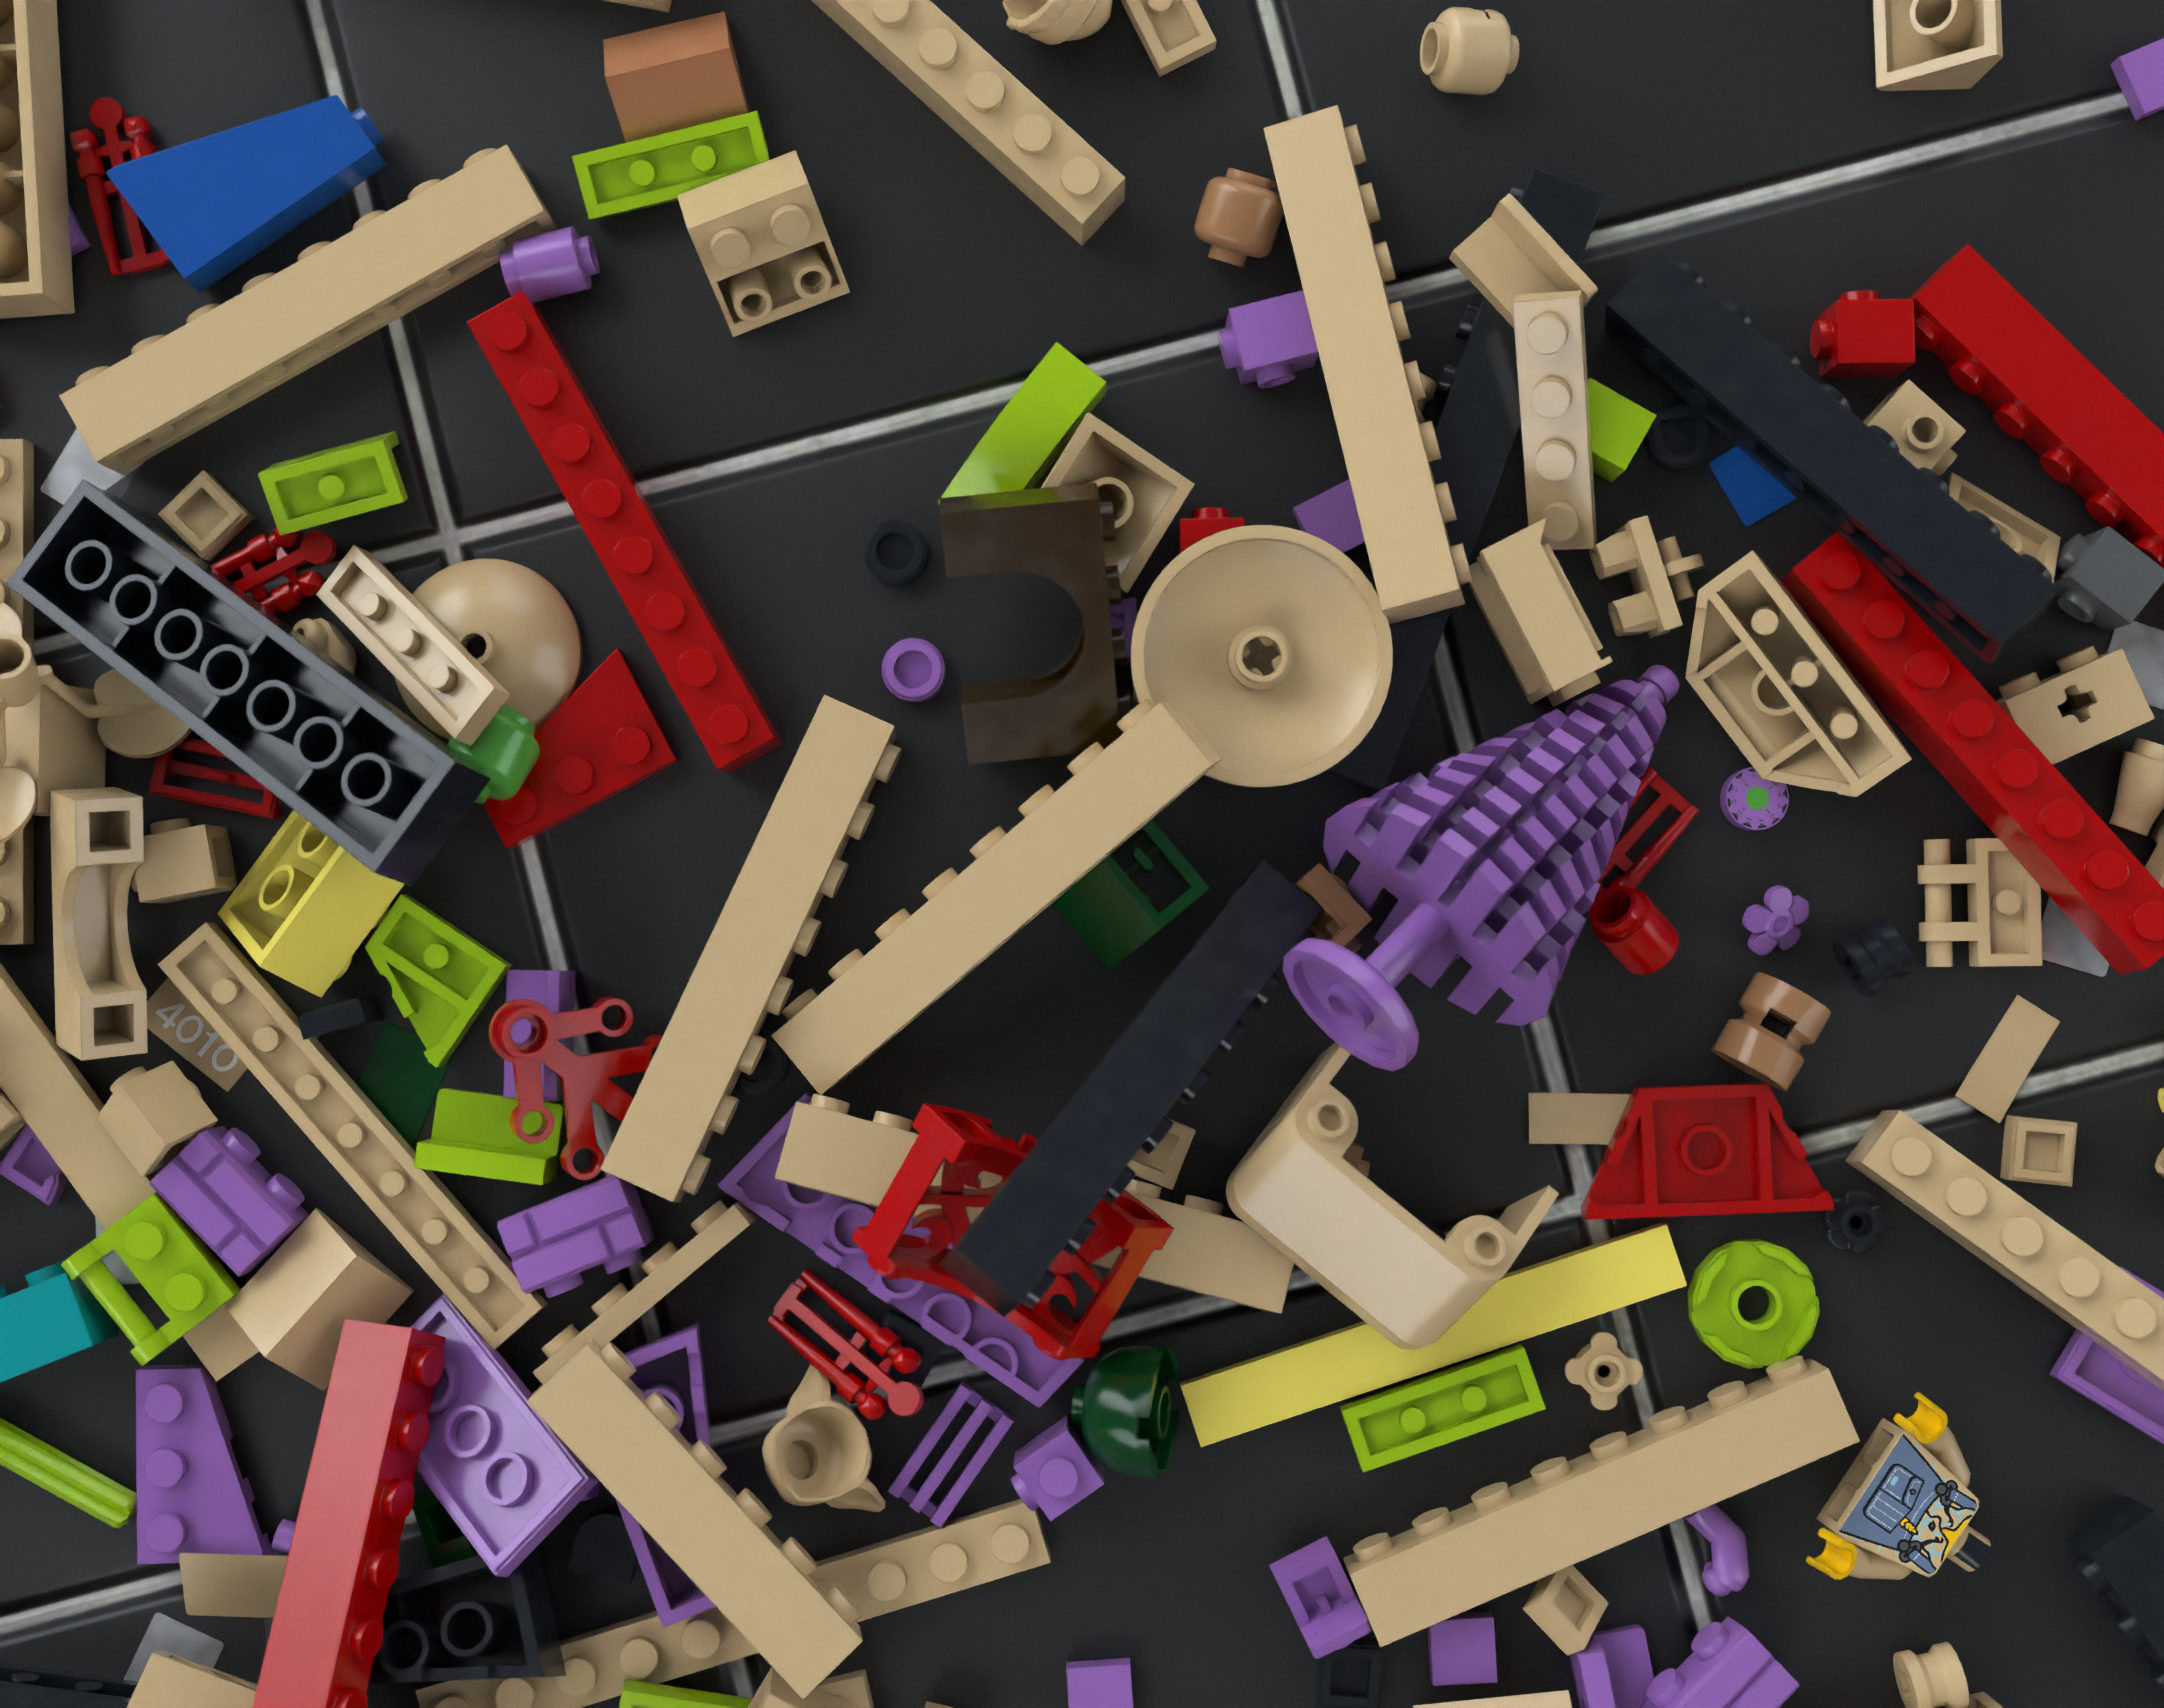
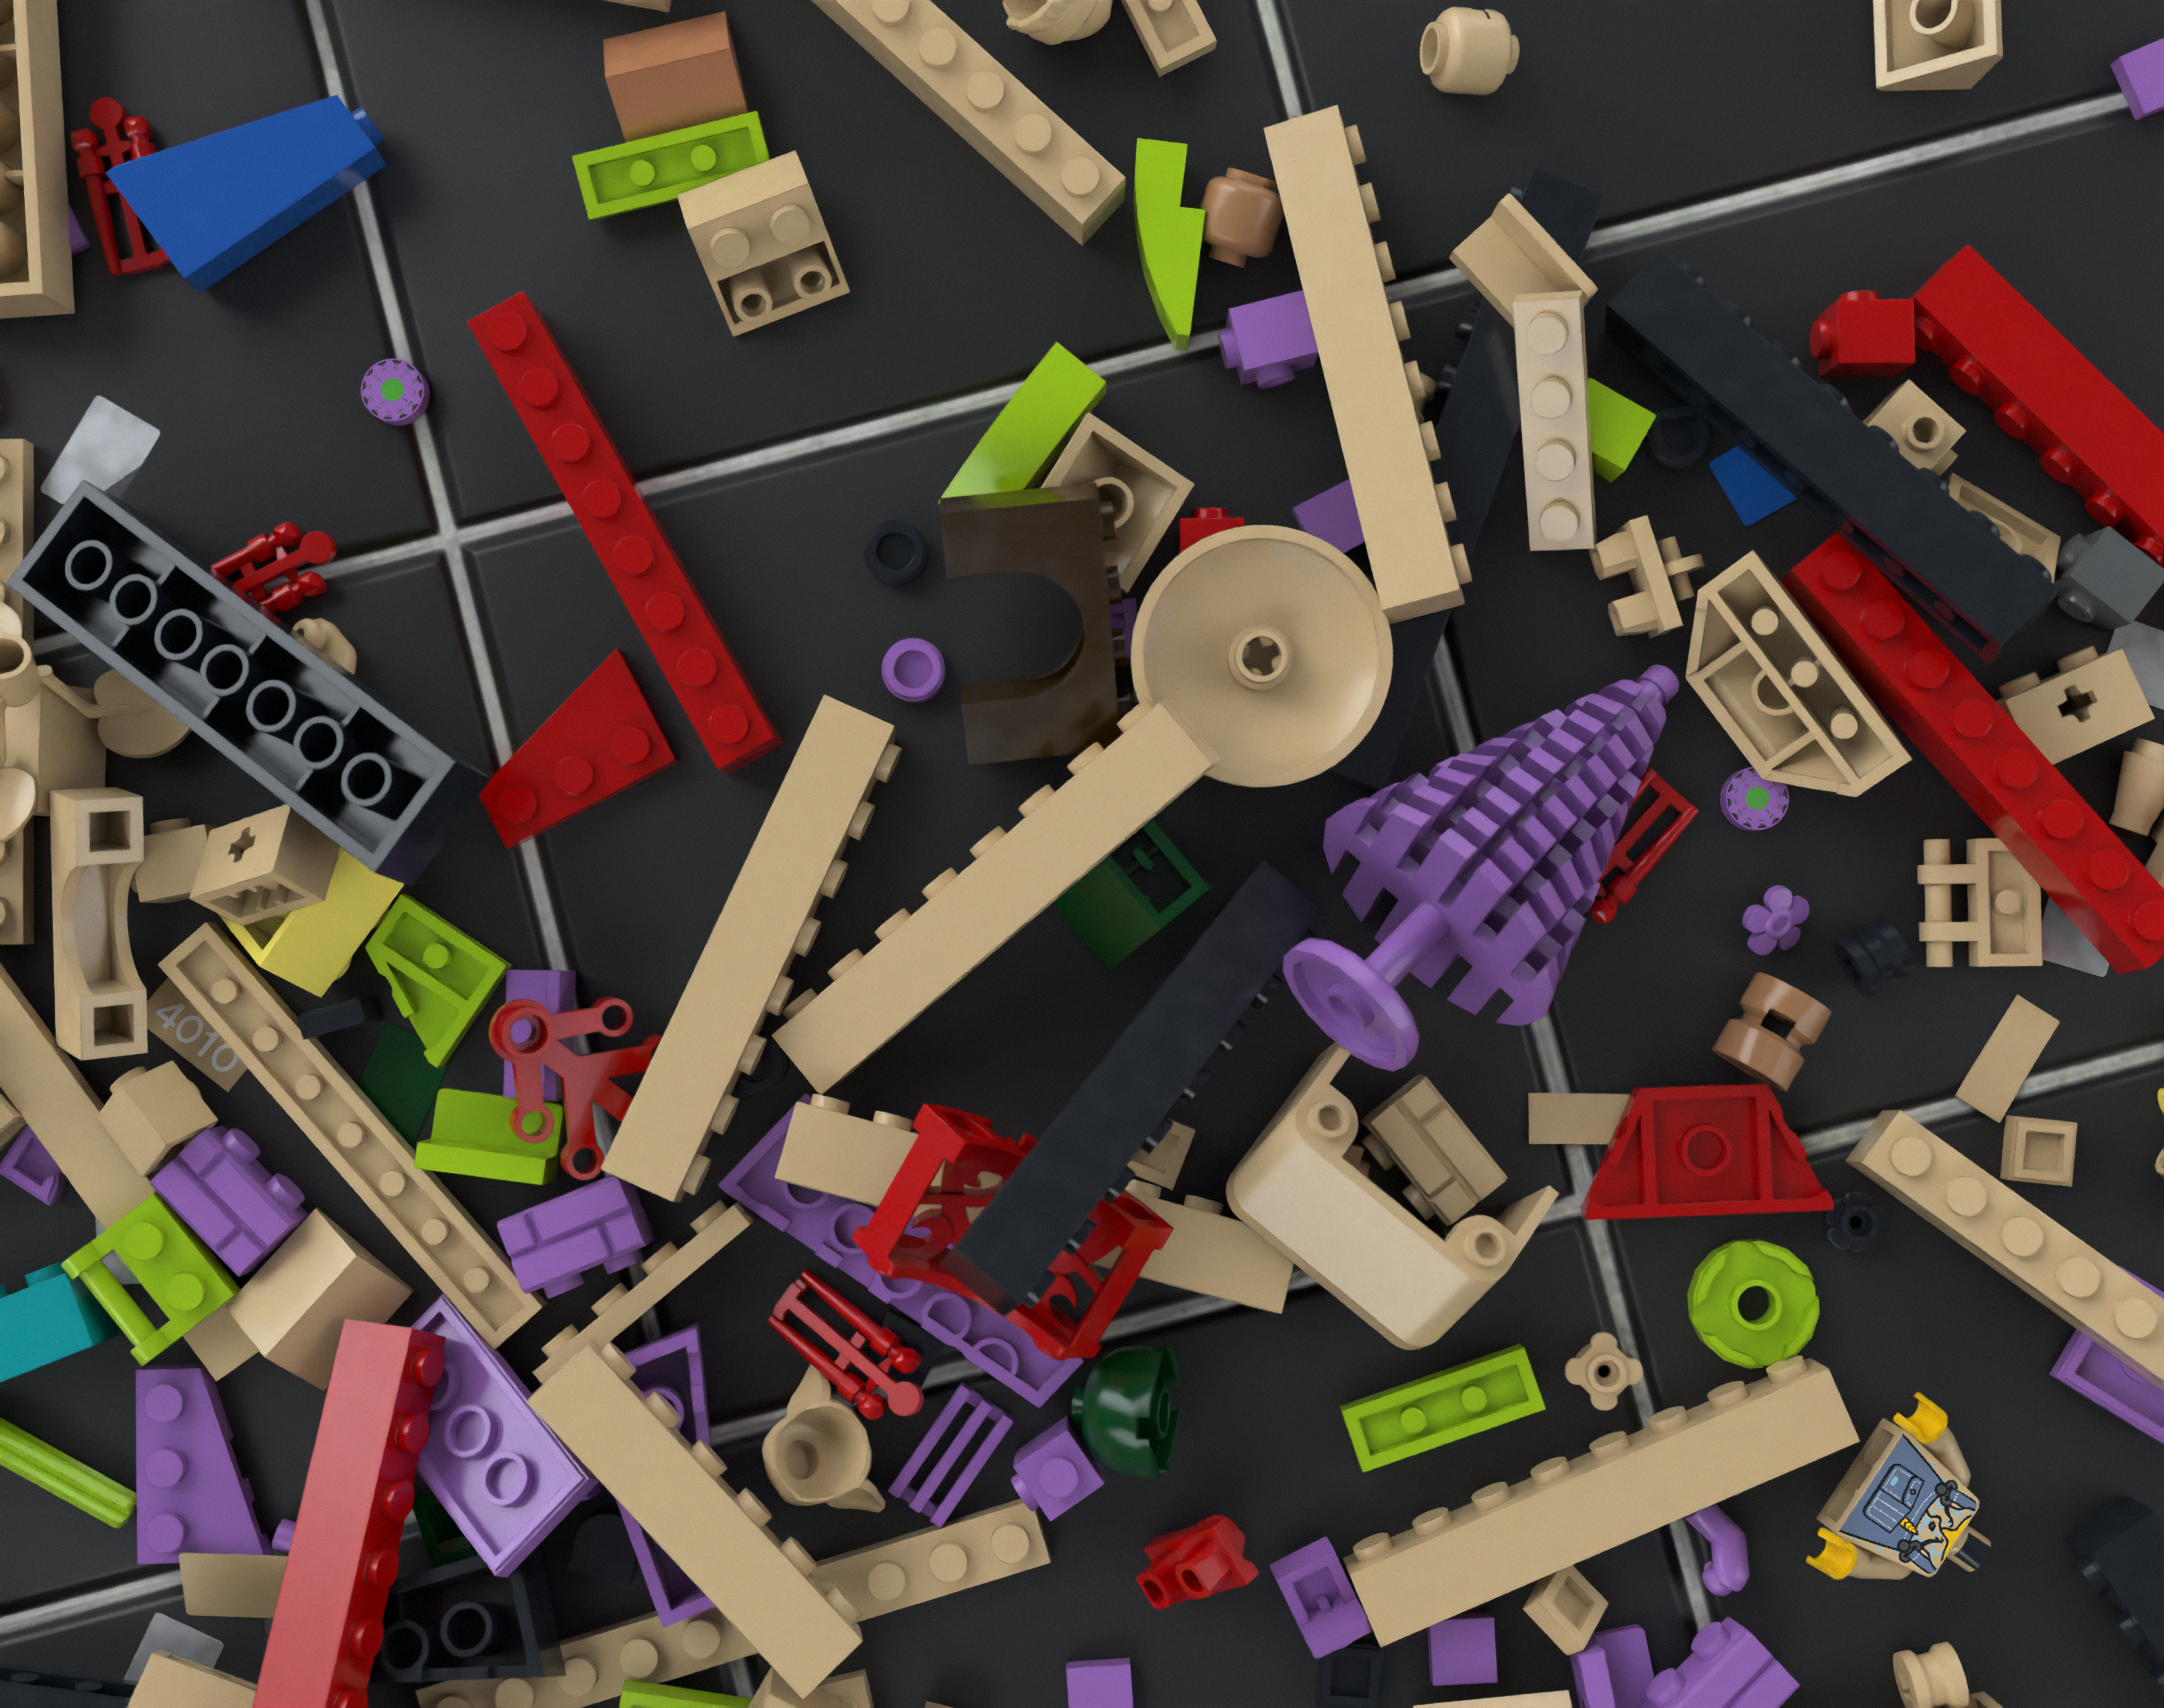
tan brick [59,144,558,474] -> none
red tile [149,737,282,820] -> none
tan tile [158,470,254,562] -> none
lime panel [258,431,408,536] -> none
tan plate [316,545,511,746] -> none
tan dish [394,559,583,740] -> none
bright green head [447,705,541,804] -> none
medium lavender brick [499,226,600,303] -> none
light yellow tile [1180,1222,1687,1447] -> none
medium nougat bracket [1294,862,1372,953] -> none
tan window [1468,517,1613,707] -> none
red brick [1590,885,1679,975] -> none
none -> tan brick [189,804,340,926]
none -> medium lavender tile [361,359,430,426]
none -> lime slope [1133,138,1205,351]
none -> red hips [1136,1515,1259,1610]
none -> tan brick [1360,1074,1508,1226]

